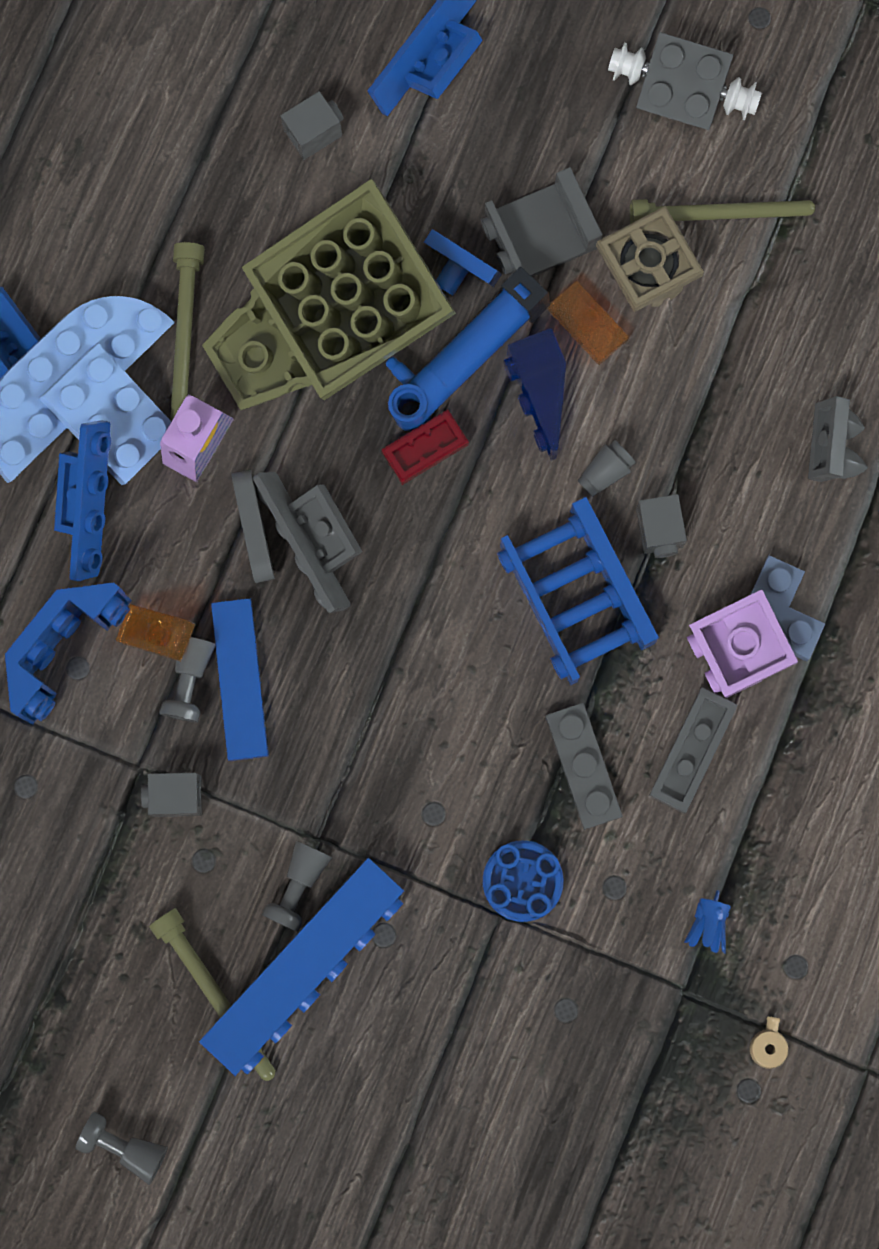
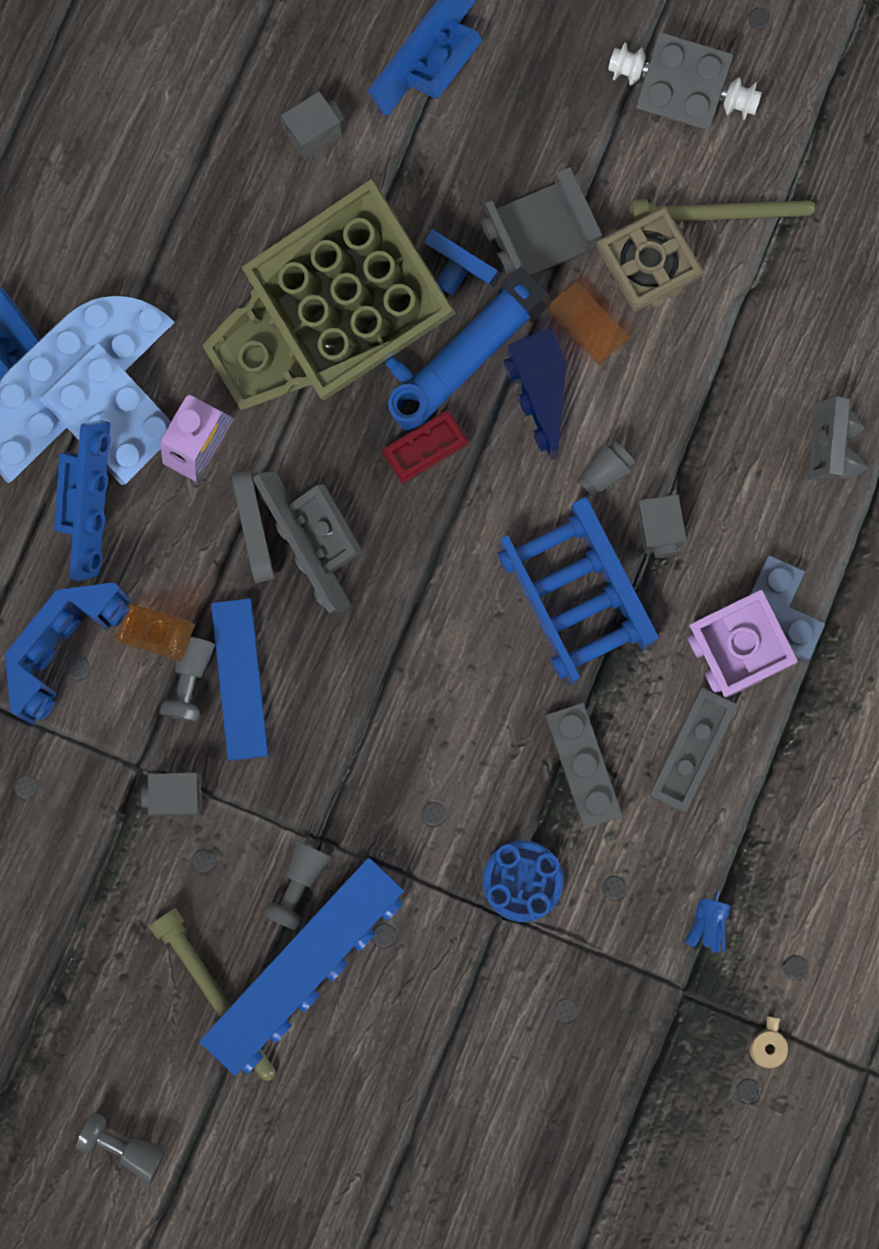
olive piece [170,242,205,422] -> none

